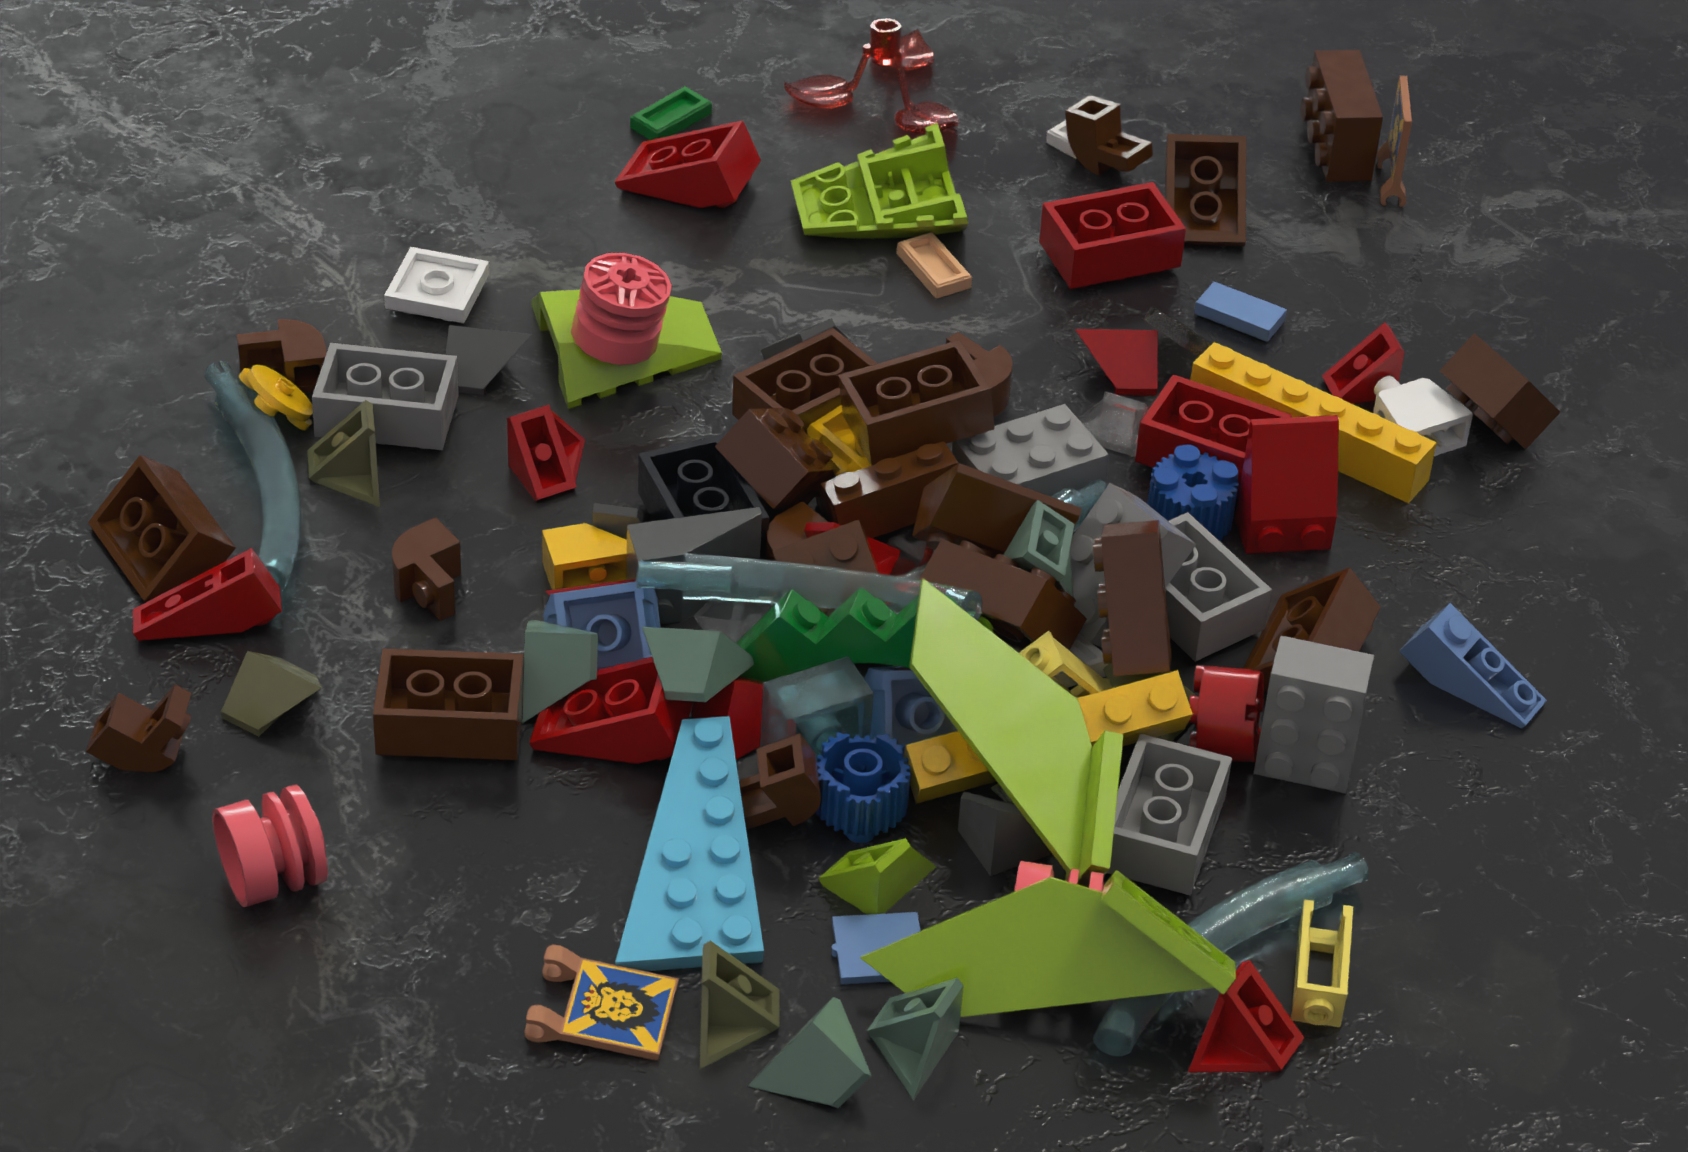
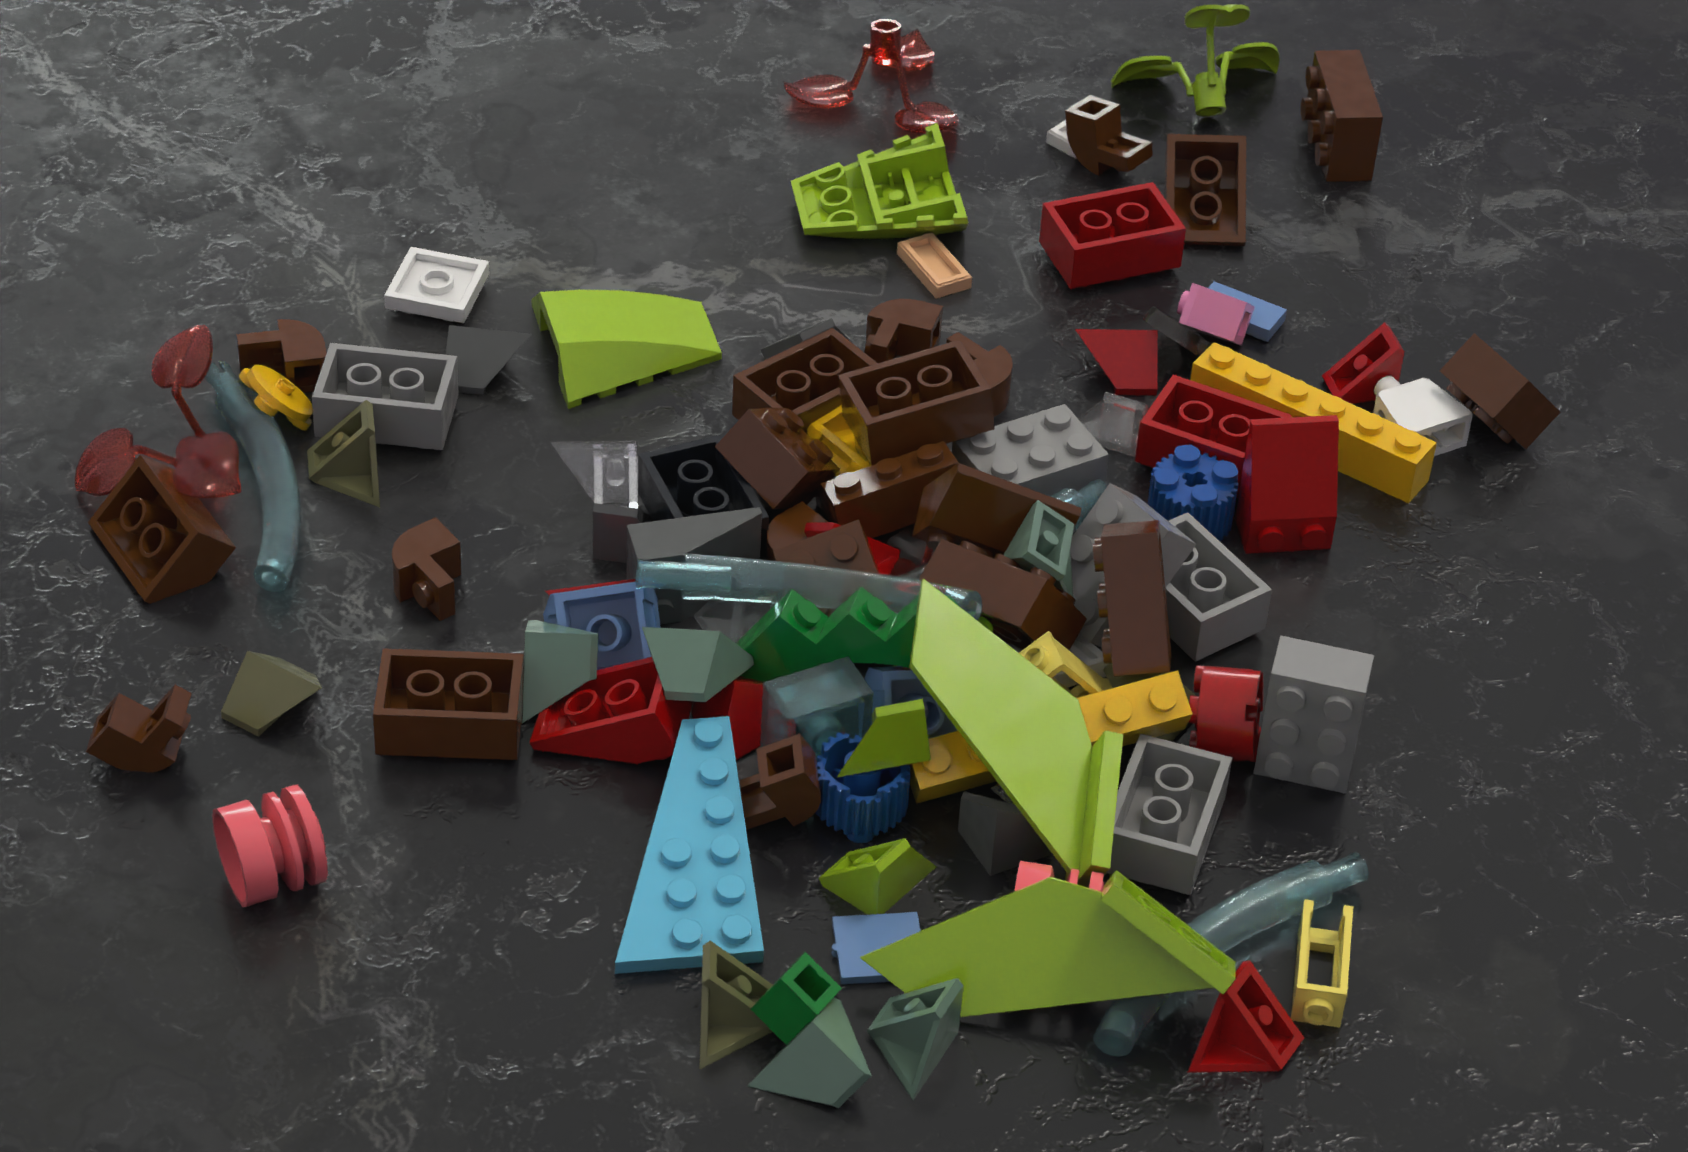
red slope [133,548,282,641] -> none
red slope [507,405,585,501] -> none
flag [524,945,679,1061] -> none
yellow slope [542,523,627,590] -> none
coral wheel [571,253,672,365] -> none
red slope [615,120,761,208] -> none
green tile [630,86,712,140] -> none
reddish brown slope [1243,567,1381,693] -> none
nougat flag [1376,76,1412,207] -> none
medium blue slope [1399,603,1547,728] -> none
none -> clear red plant [75,324,242,498]
none -> clear slope [550,441,638,509]
none -> green slope [750,952,842,1045]
none -> lime slope [836,699,931,778]
none -> reddish brown brick [864,299,943,363]
none -> lime plant [1111,4,1280,117]
none -> bright pink slope [1177,283,1255,345]

